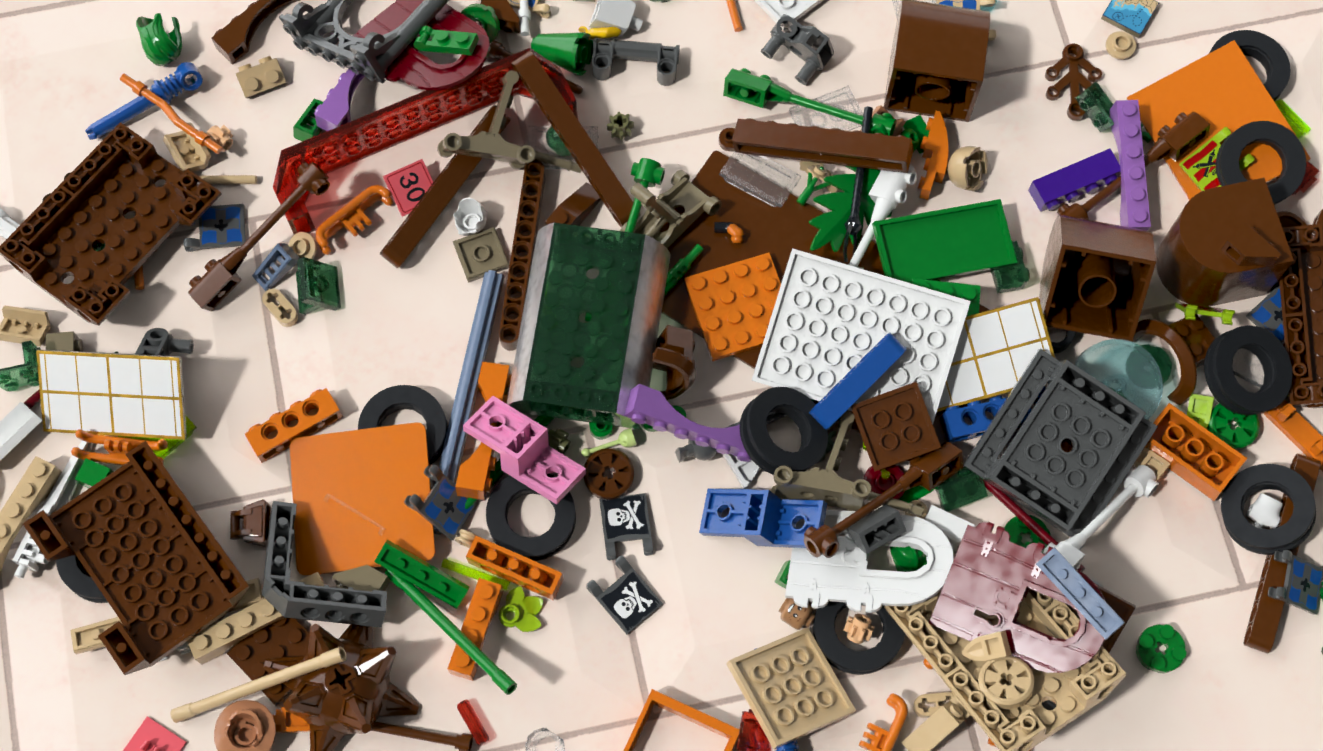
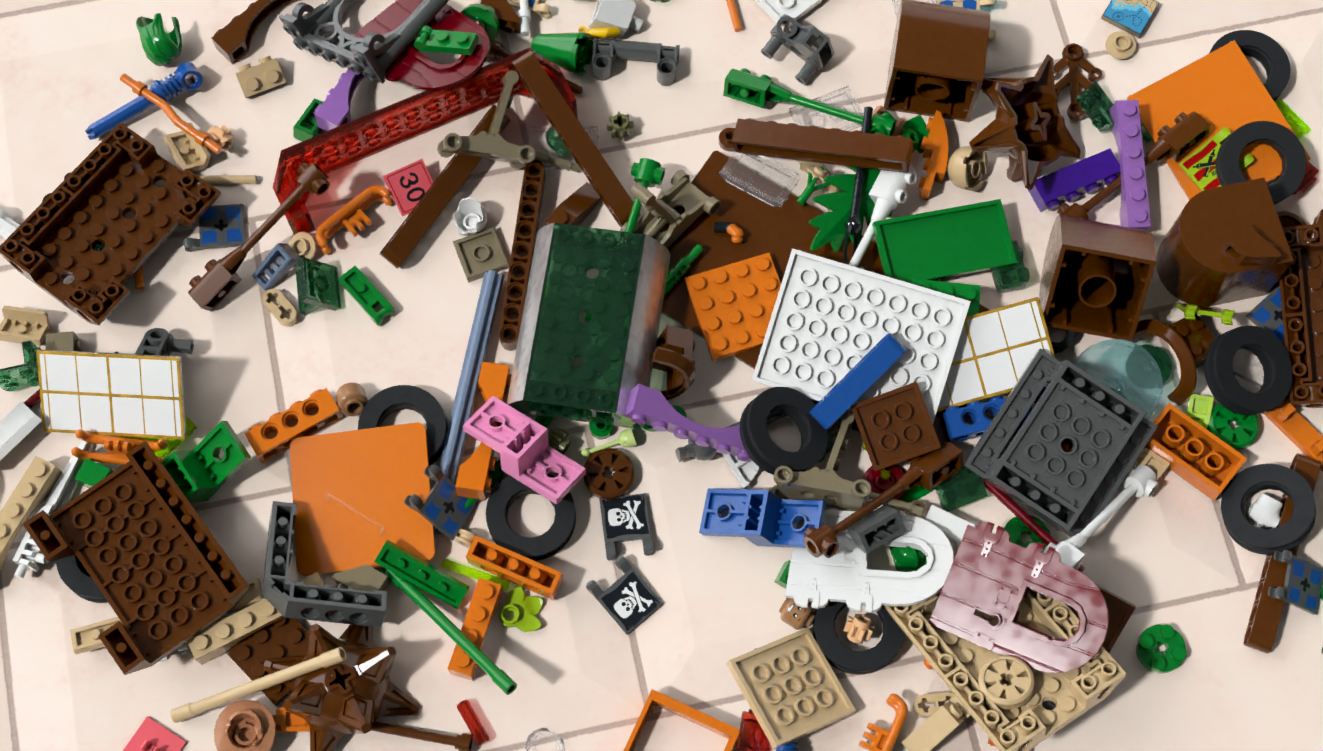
reddish brown piece [230,499,271,547] -> none
tan plate [962,631,1012,661] -> none
plate [1036,547,1125,640] -> none
none -> green bracket [162,421,251,502]
none -> medium nougat head [336,382,368,416]
none -> green plate [338,266,396,326]
none -> reddish brown piece [969,54,1081,190]

